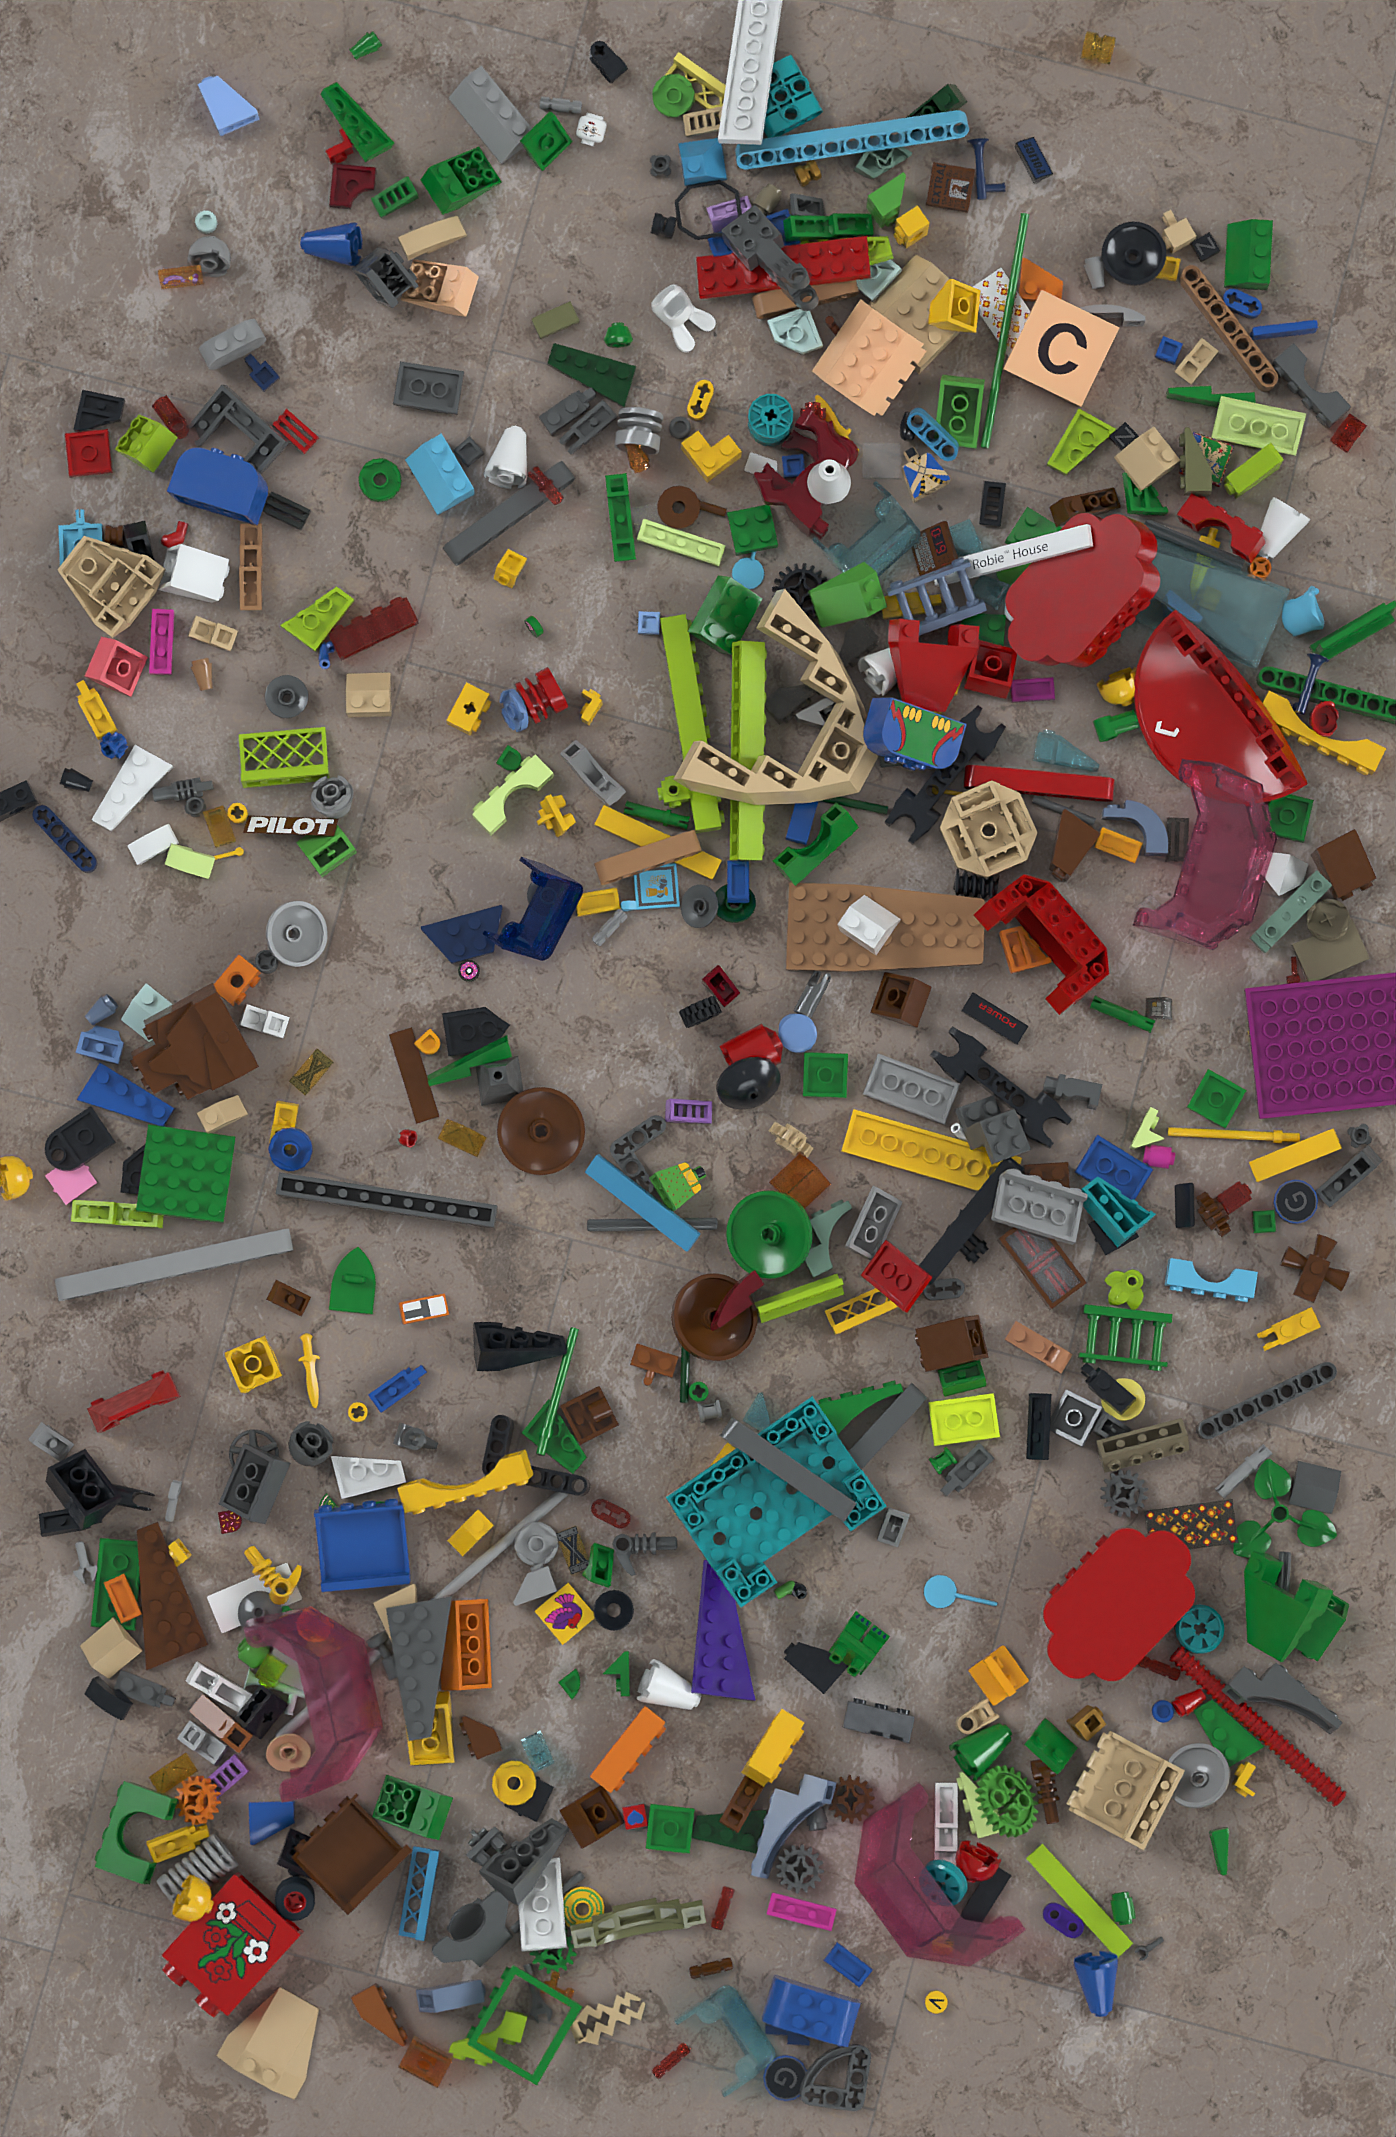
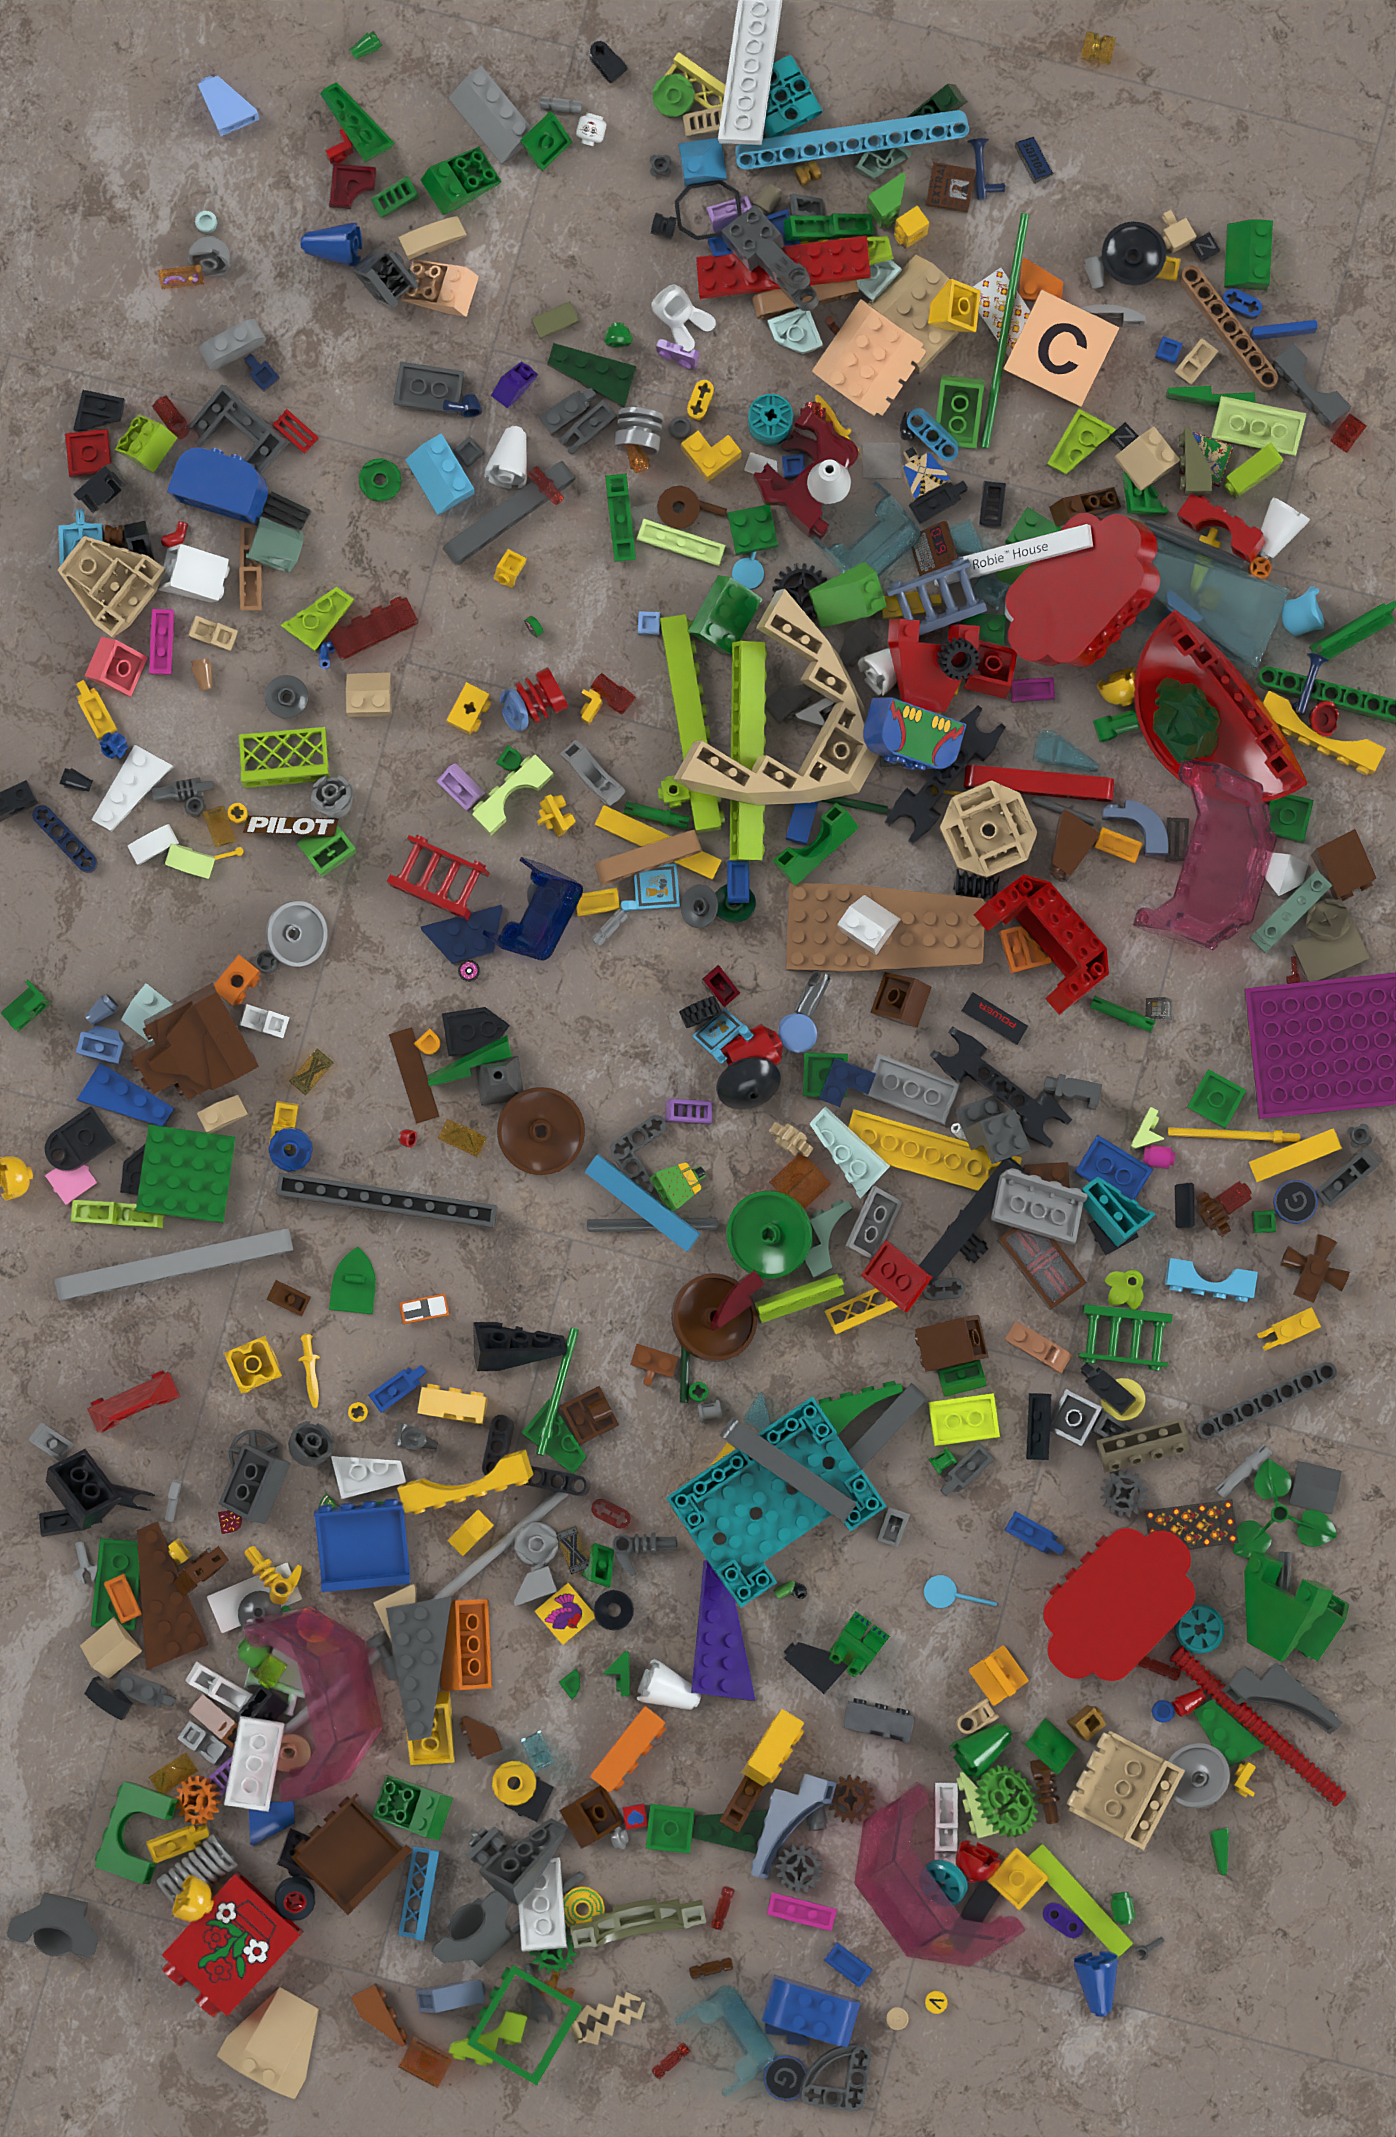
none -> green panel [1,979,51,1032]
none -> dark grey piece [7,1892,98,1957]
none -> black panel [73,463,128,513]
none -> reddish brown piece [173,1546,229,1597]
none -> white tile [224,1716,285,1811]
none -> sand green slope [245,517,303,573]
none -> red fence [386,835,490,921]
none -> yellow wedge [417,1384,488,1425]
none -> lavender slope [436,763,485,811]
none -> dark blue bar [443,394,482,418]
none -> dark purple slope [491,361,538,408]
none -> clear red piece [590,673,636,715]
none -> light grey plate [610,1827,629,1849]
none -> medium lavender wing [656,339,699,370]
none -> medium azure flag [692,1008,754,1064]
none -> light aqua wing [810,1107,890,1199]
none -> dark blue brick [819,1057,876,1107]
none -> tan piece [886,2007,909,2030]
none -> black hinge [909,481,968,524]
none -> black tyre [937,637,980,680]
none -> yellow tile [986,1847,1049,1911]
none -> blue hinge [1004,1511,1065,1555]
none -> dark green wedge [1153,677,1220,764]

